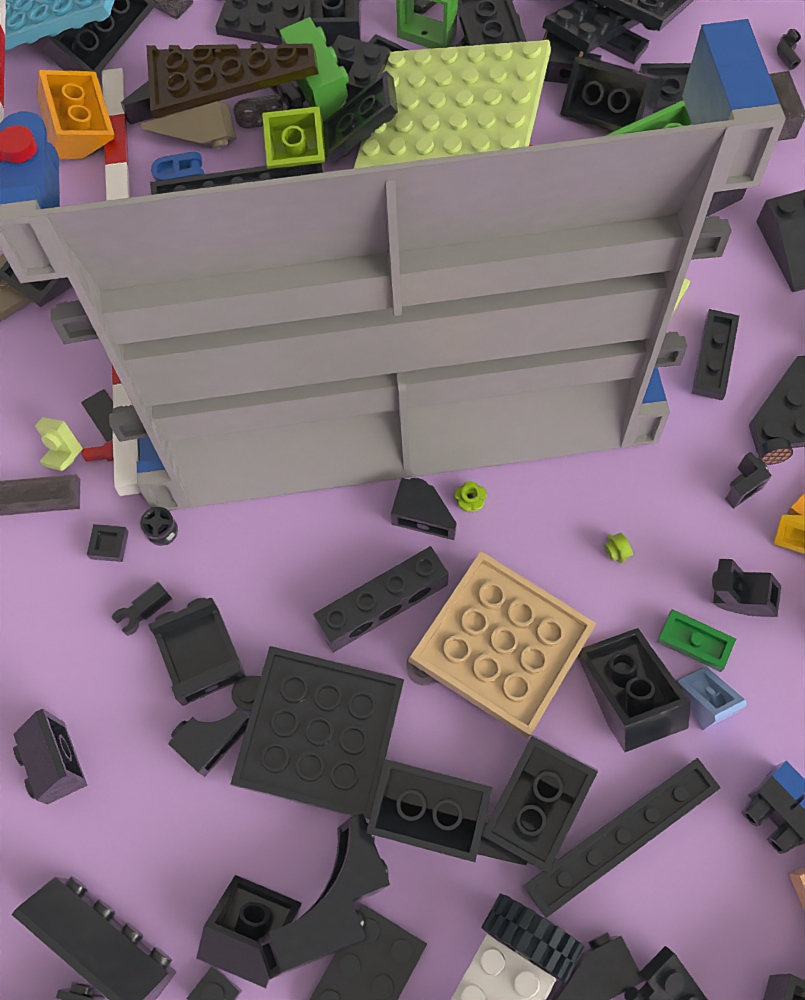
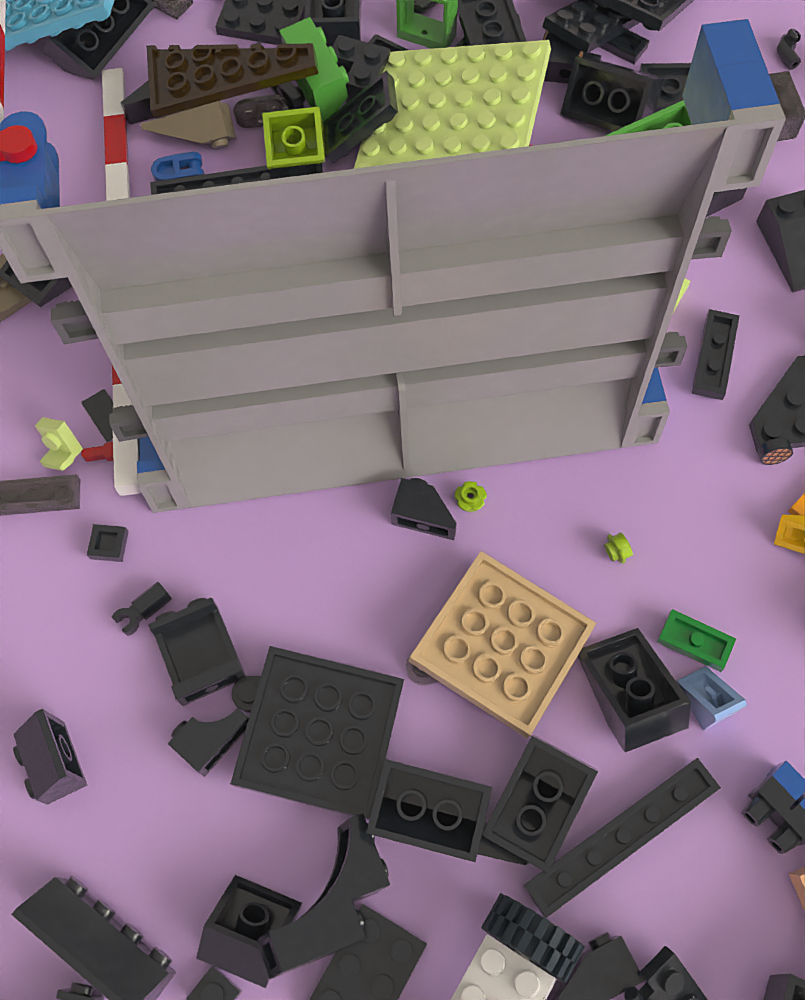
light orange slope [37,70,114,159] -> none
black wheel [140,506,178,546] -> none
black brick [313,546,449,653] -> none
black brick [712,559,782,617] -> none
black bracket [725,452,772,509] -> none

